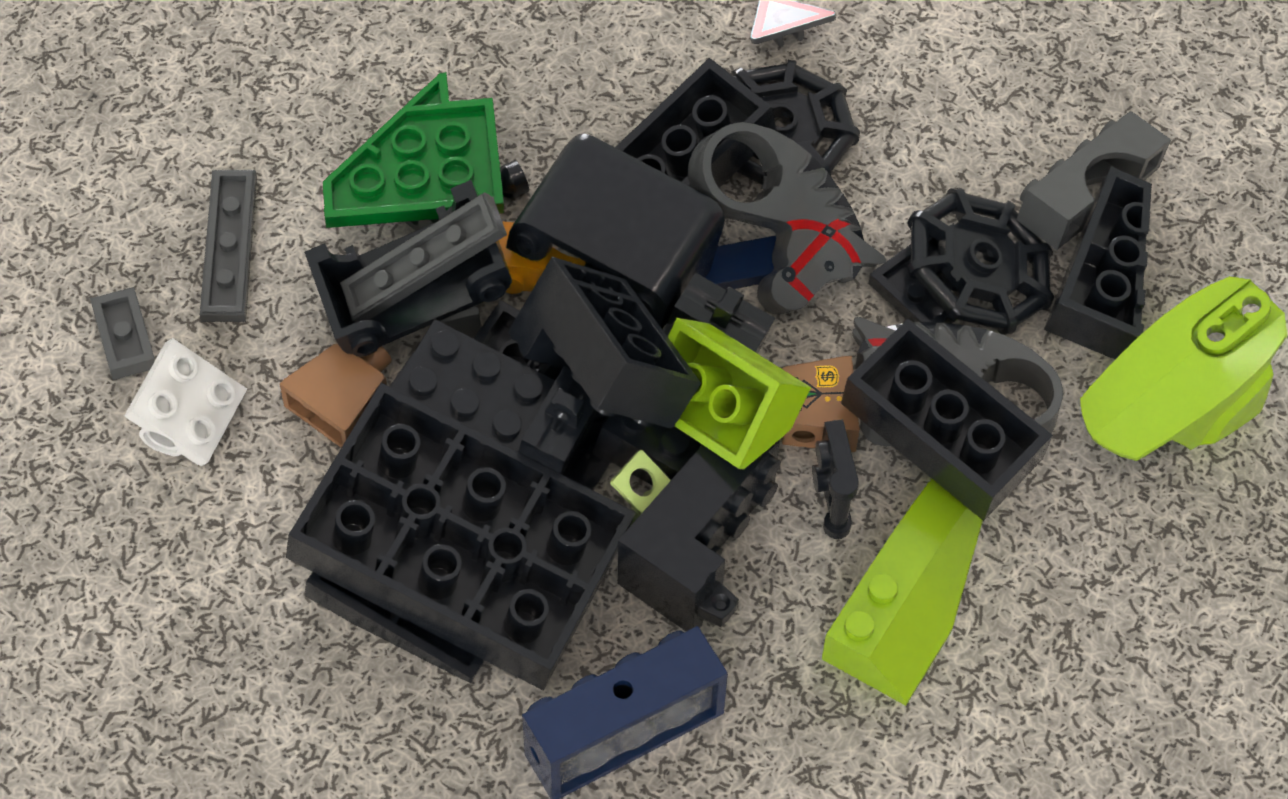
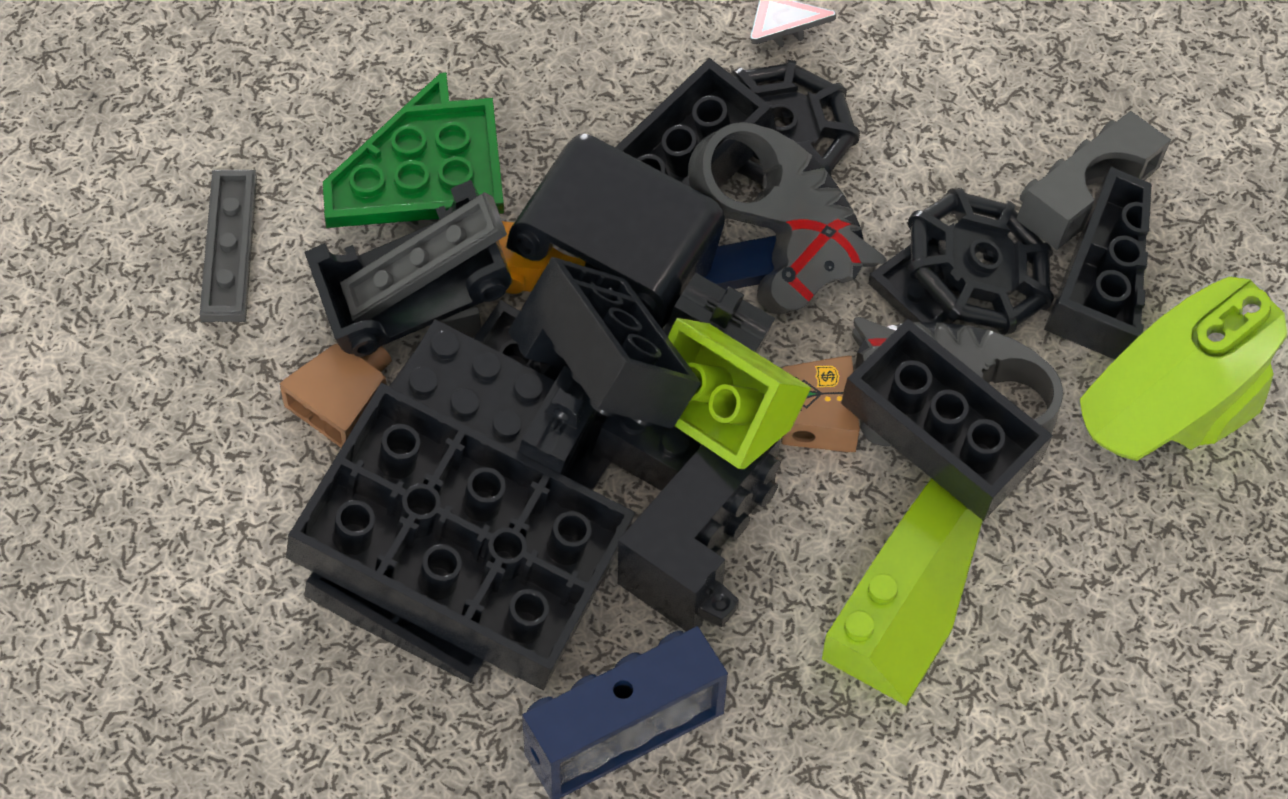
dark grey plate [90,287,155,380] -> none
white plate [124,338,247,466] -> none
black hinge [500,160,529,198] -> none
yellowish green bracket [610,450,671,525] -> none
black plate [812,419,859,539] -> none

